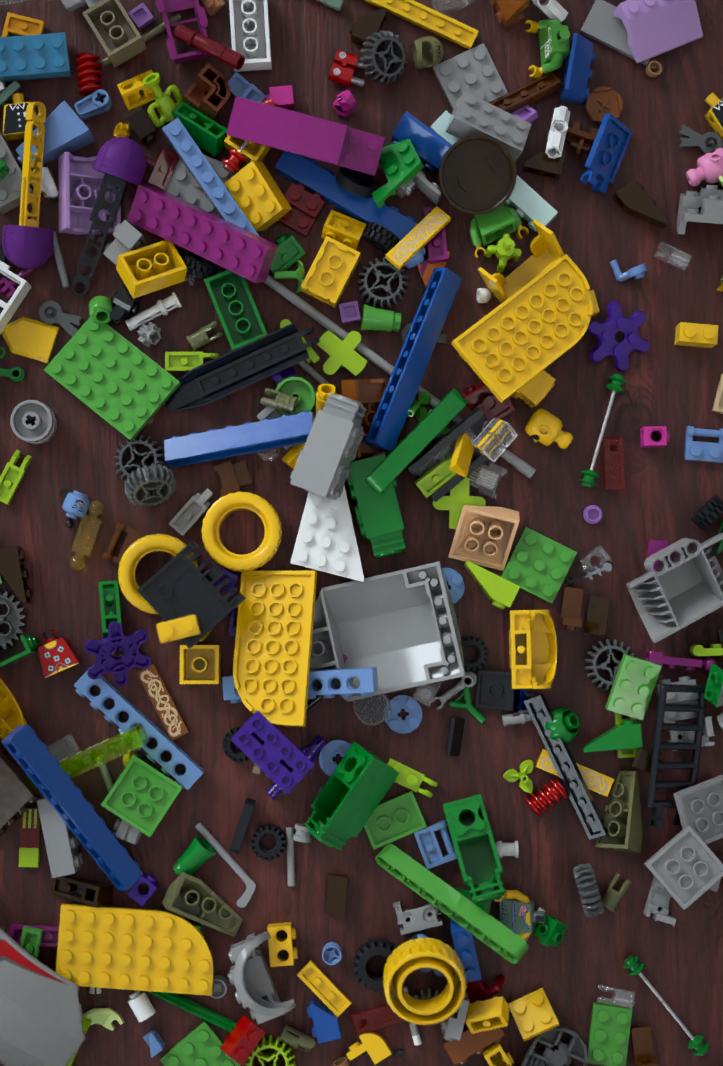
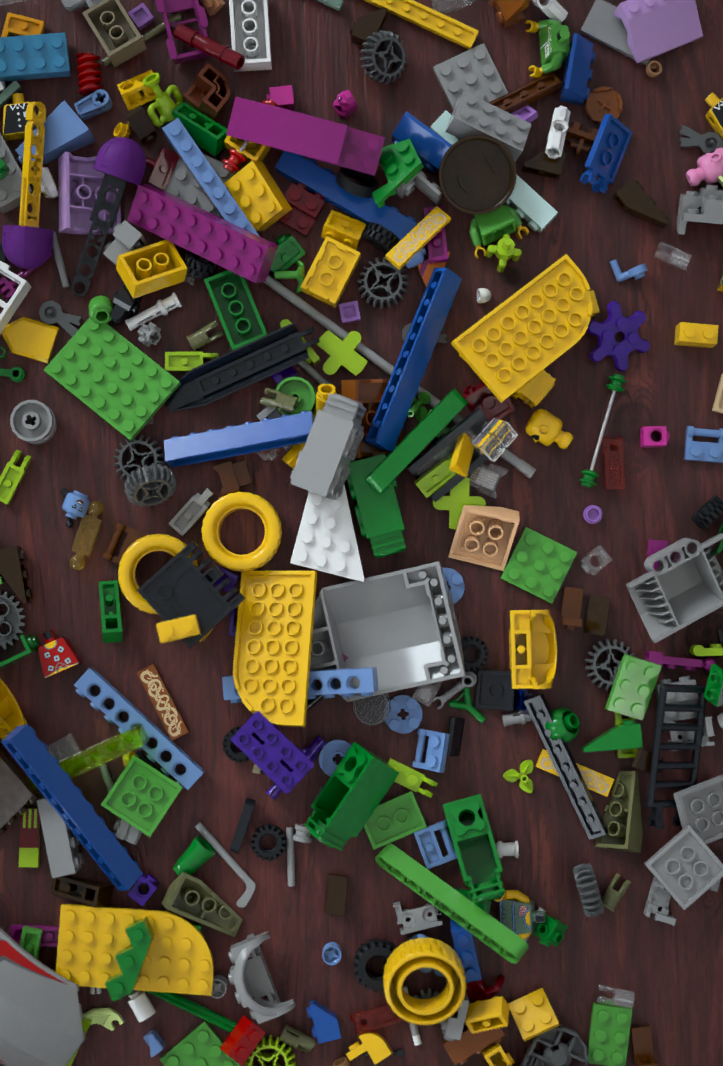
dark purple plate [84,621,151,687] -> none
yellow brick [180,645,221,684] -> none
medium blue slope [228,71,266,103] -> none
yellow brick [267,922,298,967] -> none
yellow plate [297,960,352,1017] -> none
red piece [328,50,366,87] -> none
bright green plant [360,304,401,332] -> none
olive helmet [412,36,444,69] -> none
lime slope [464,561,520,609] -> none
yellow windscreen [478,219,564,303] -> none
red piece [524,778,568,817] -> none
black piece [565,561,614,588] -> none
green axle [623,955,709,1056] -> none
none -> green brick [105,917,154,1002]
none -> medium blue plate [412,728,450,773]

